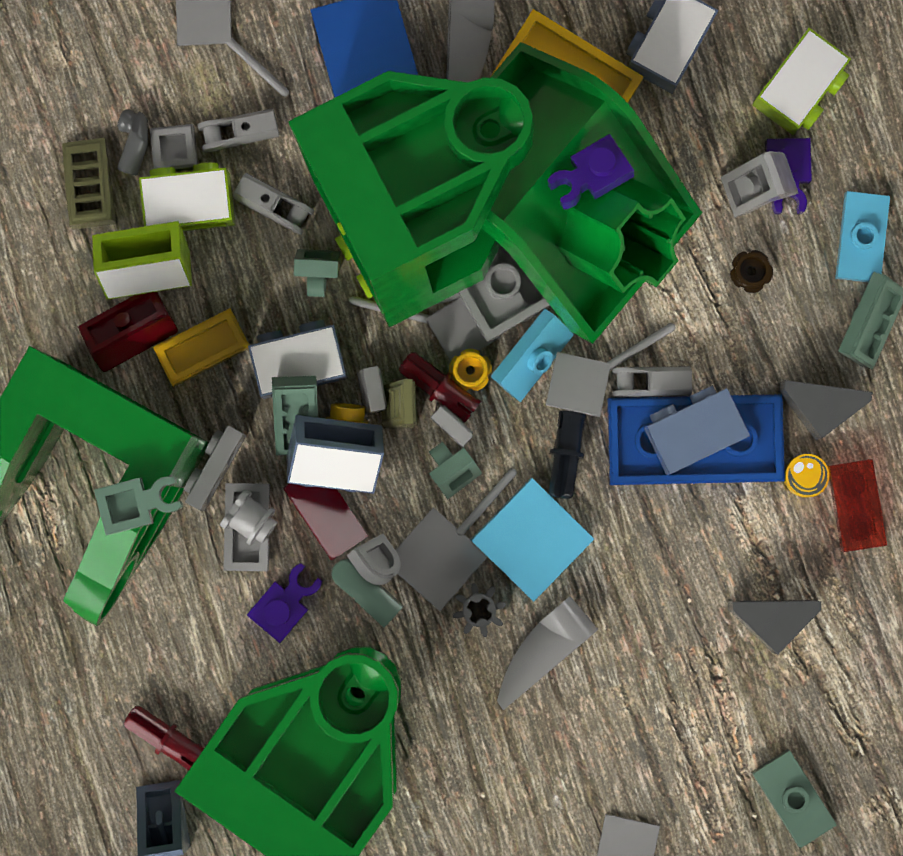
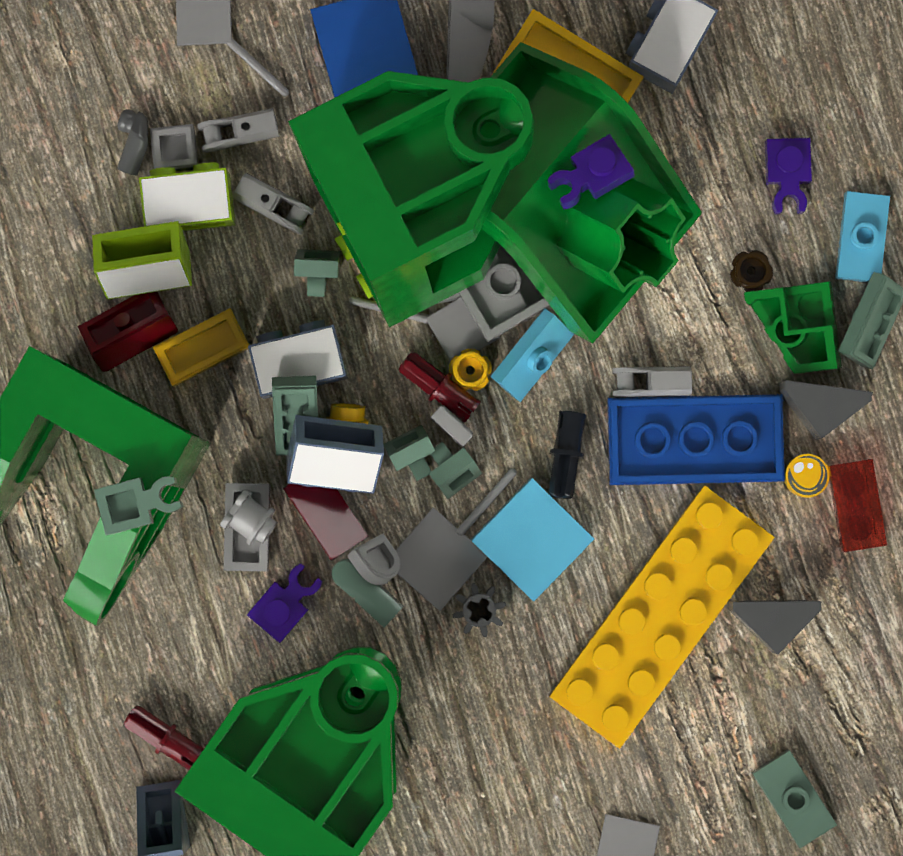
olive slope [62,138,117,230] -> none
light grey plate [184,425,247,511] -> none
light grey tile [357,366,387,415] -> none
olive slope [381,379,417,429] -> none
light grey piece [497,596,598,710] -> none
light grey piece [546,323,676,417] -> none
sand blue brick [644,385,750,475] -> none
light grey slope [720,151,798,218] -> none
white brick [752,28,851,135] -> none
none -> sand green tile [383,425,435,481]
none -> yellow plate [549,485,775,749]
none -> green slope [744,282,842,374]

